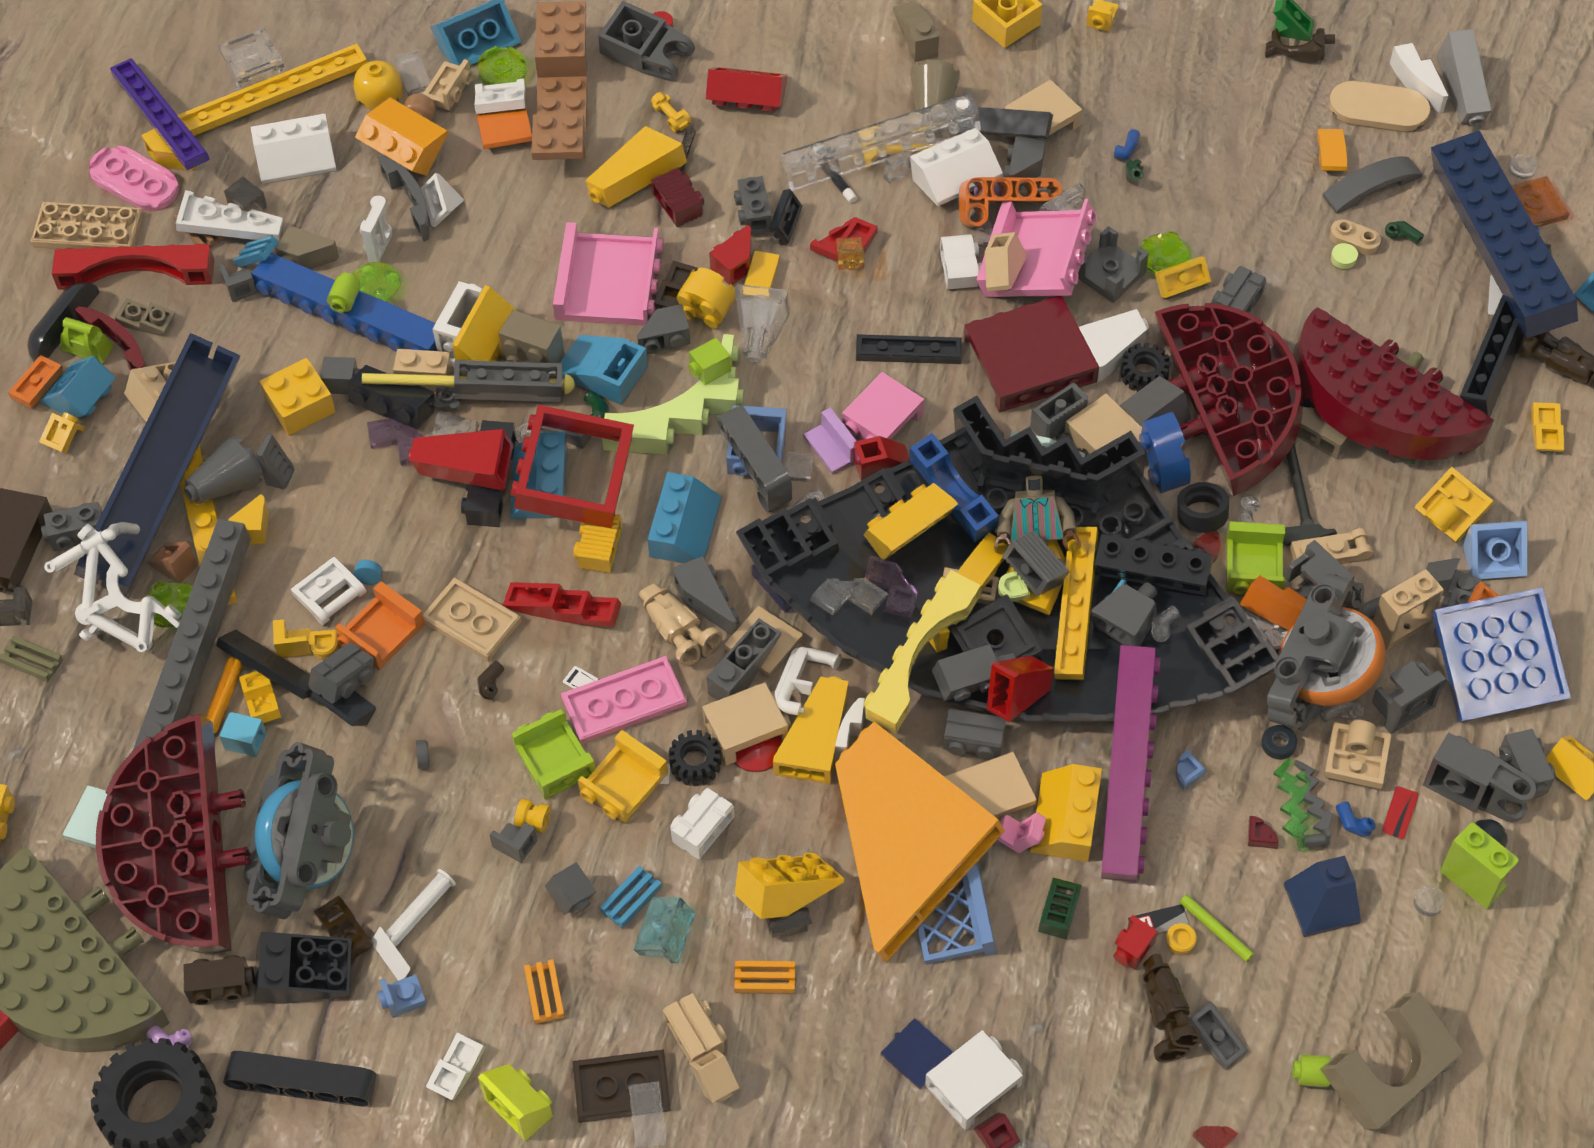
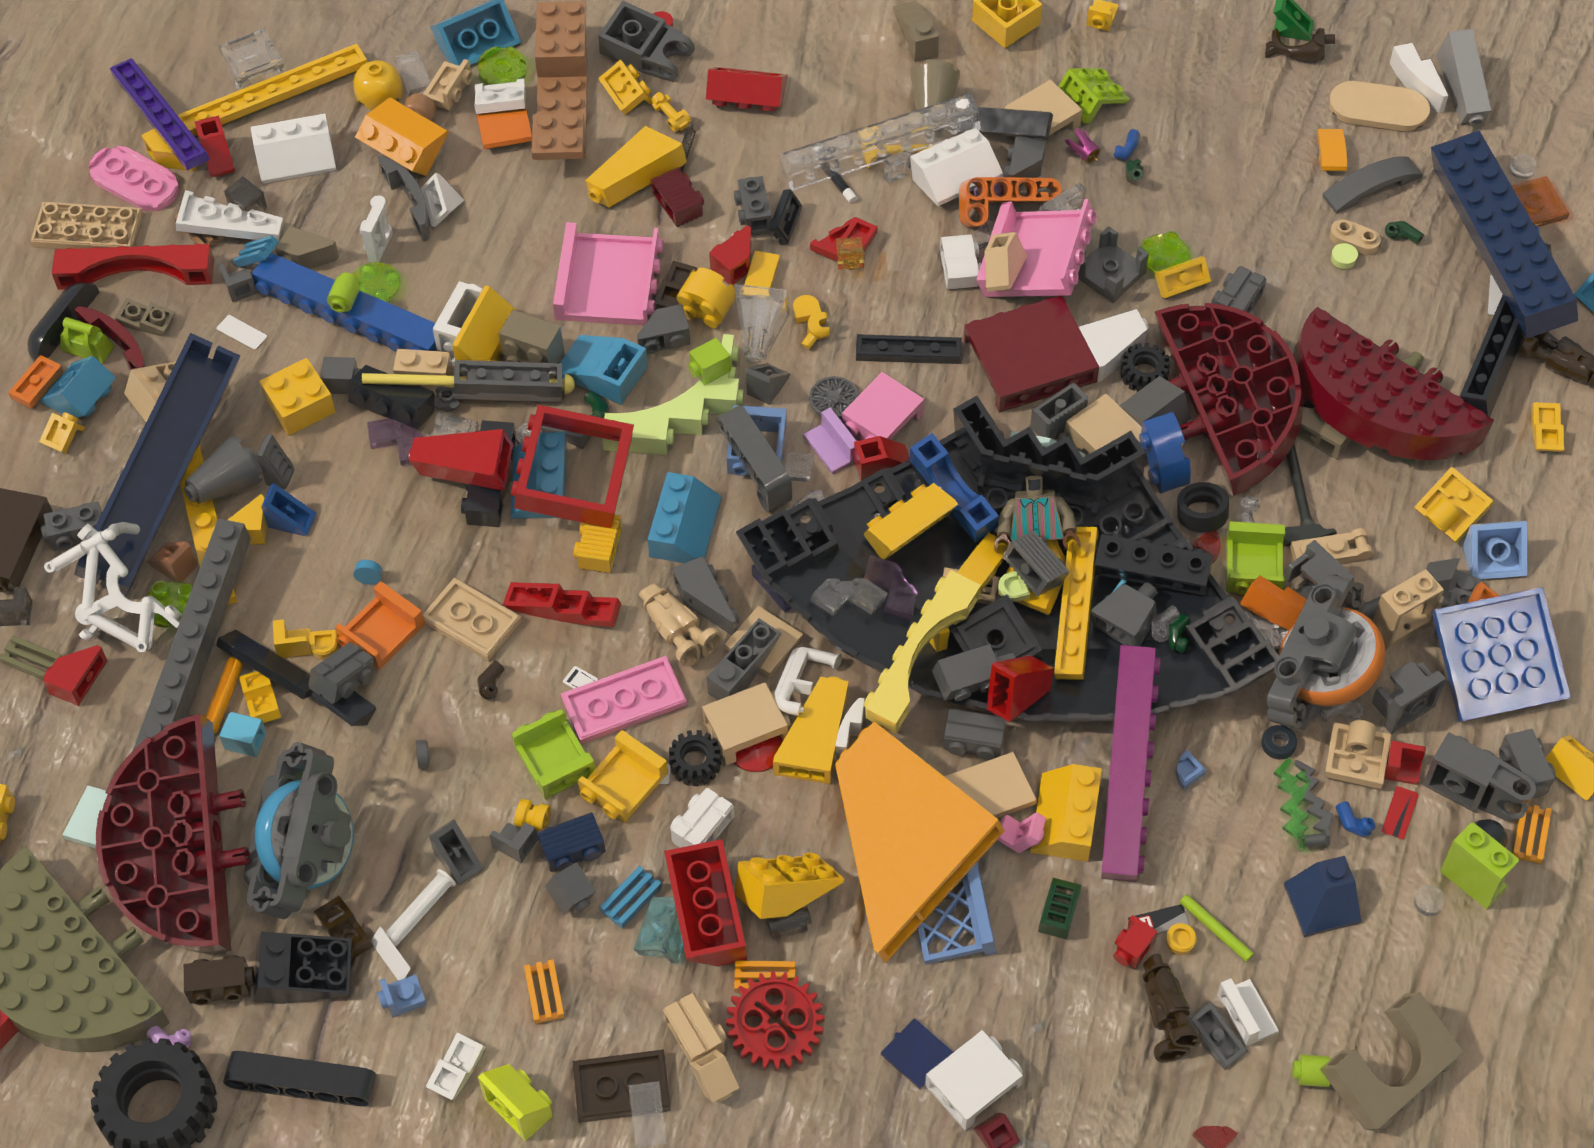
white plate [291,557,367,626] -> none
dark red tile [1248,816,1279,849] -> none
none -> red slope [43,645,108,706]
none -> red slope [195,115,235,178]
none -> white sticker [216,315,267,350]
none -> blue slope [261,483,316,536]
none -> dark grey slope [429,819,483,884]
none -> dark blue brick [537,812,606,872]
none -> yellow bracket [598,60,652,115]
none -> red slope [664,839,747,967]
none -> red gear [726,971,825,1071]
none -> dark grey slope [746,363,790,405]
none -> yellow tile [793,295,821,323]
none -> yellow piece [801,312,830,350]
none -> dark grey wheel [809,376,859,419]
none -> lime bracket [1058,67,1129,123]
none -> flat silver piece [1065,128,1101,164]
none -> dark green arm [1169,614,1191,653]
none -> white panel [1217,978,1279,1047]
none -> red panel [1384,740,1426,785]
none -> light orange tile [1512,803,1552,864]

